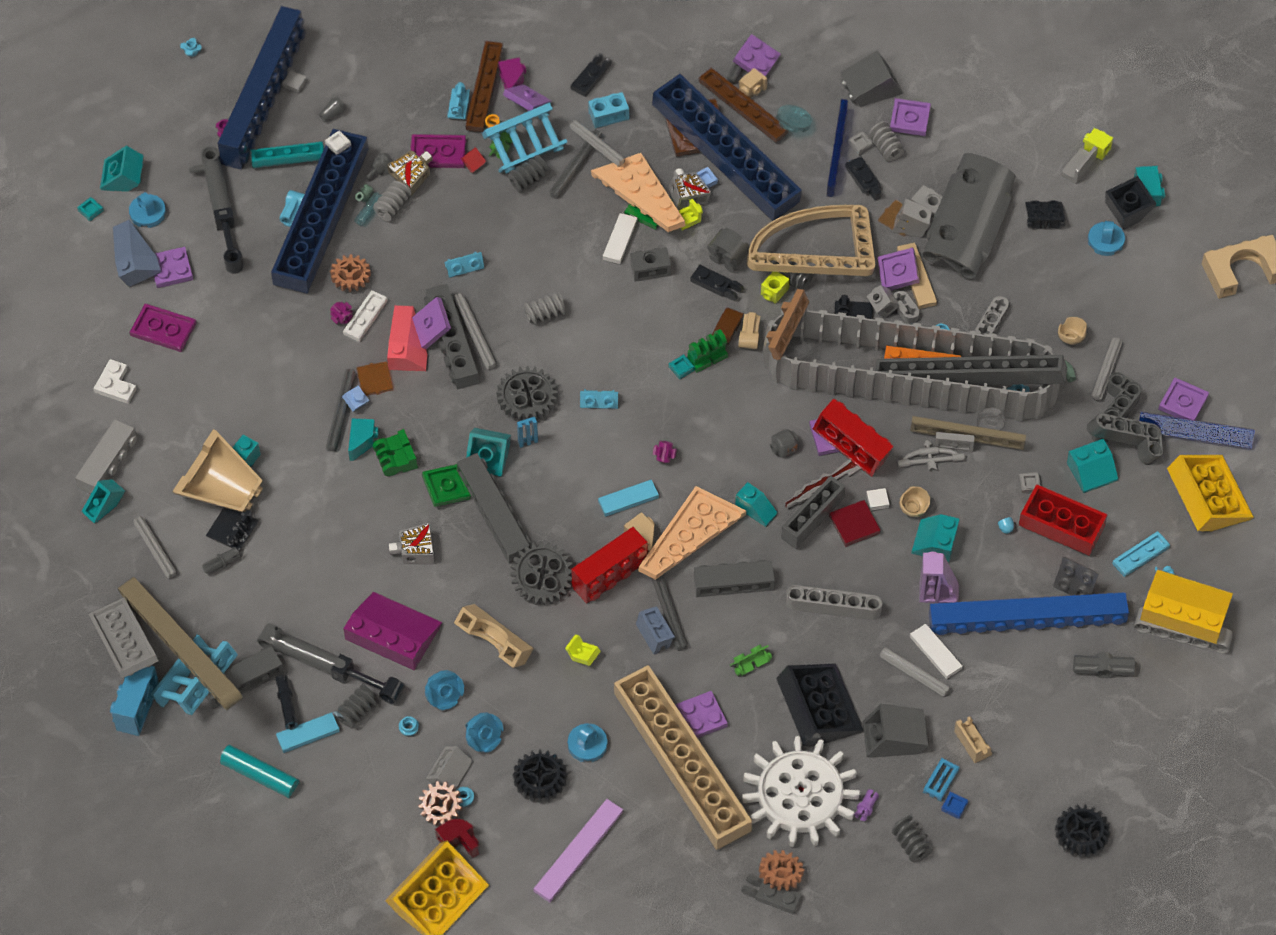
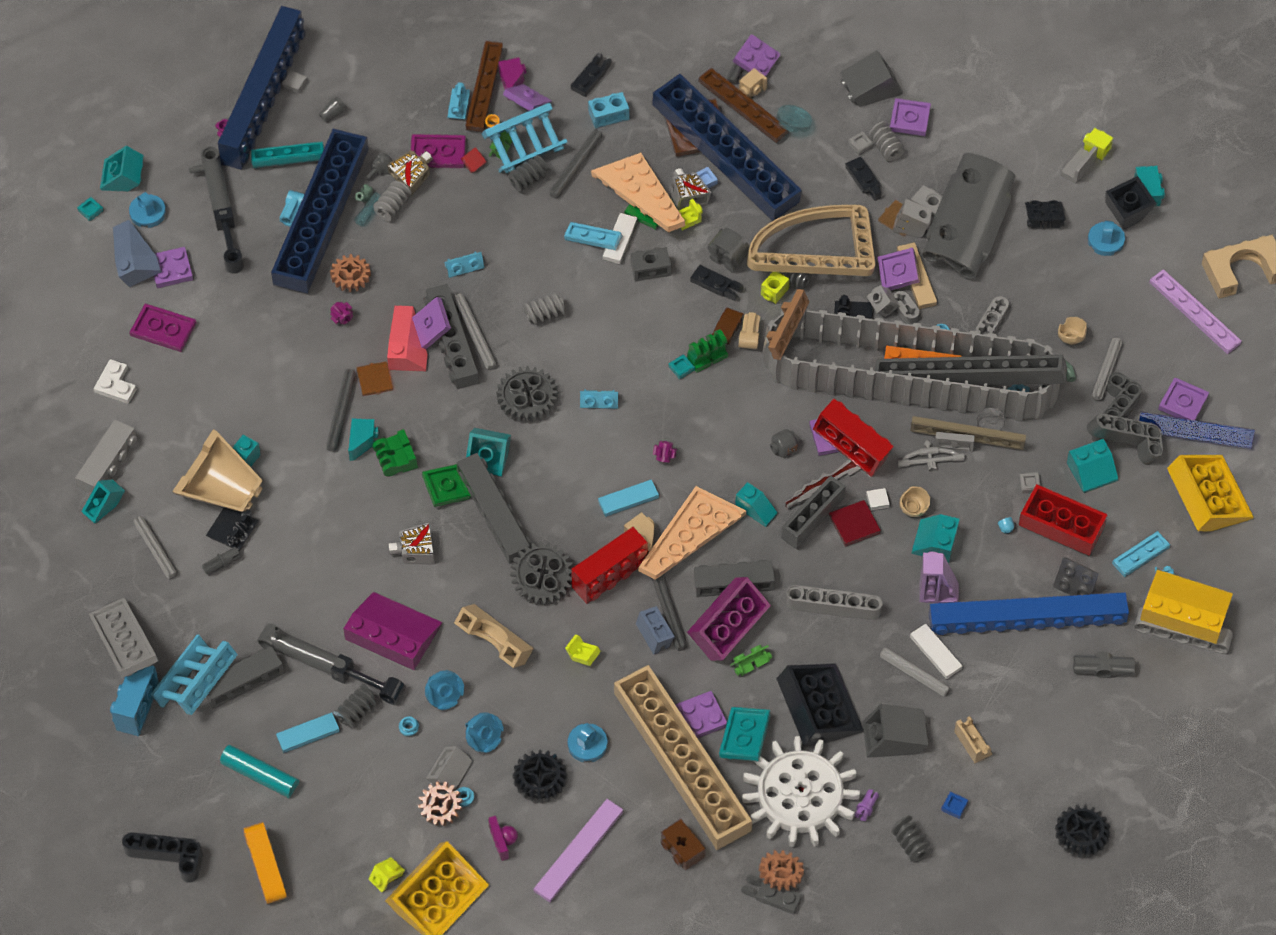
dark tan beam [118,577,243,711] -> none
medium azure plate [180,38,202,56] -> none
black pin [275,675,298,730] -> none
white tile [325,131,351,155] -> none
light blue plate [342,386,369,412] -> none
white tile [343,290,388,342] -> none
dark red brick [435,819,480,859] -> none
dark azure tile [517,417,538,448] -> none
light grey axle [570,120,625,166] -> none
clear blue tile [827,99,848,197] -> none
dark azure tile [923,758,960,802] -> none
none -> black beam [122,832,203,883]
none -> light orange beam [243,822,287,904]
none -> neon yellow bracket [369,857,405,892]
none -> magenta tile [488,815,518,861]
none -> medium azure tile [564,222,622,250]
none -> reddish brown brick [660,819,705,871]
none -> magenta brick [687,577,771,661]
none -> teal tile [719,707,771,761]
none -> lavender tile [1149,269,1242,355]

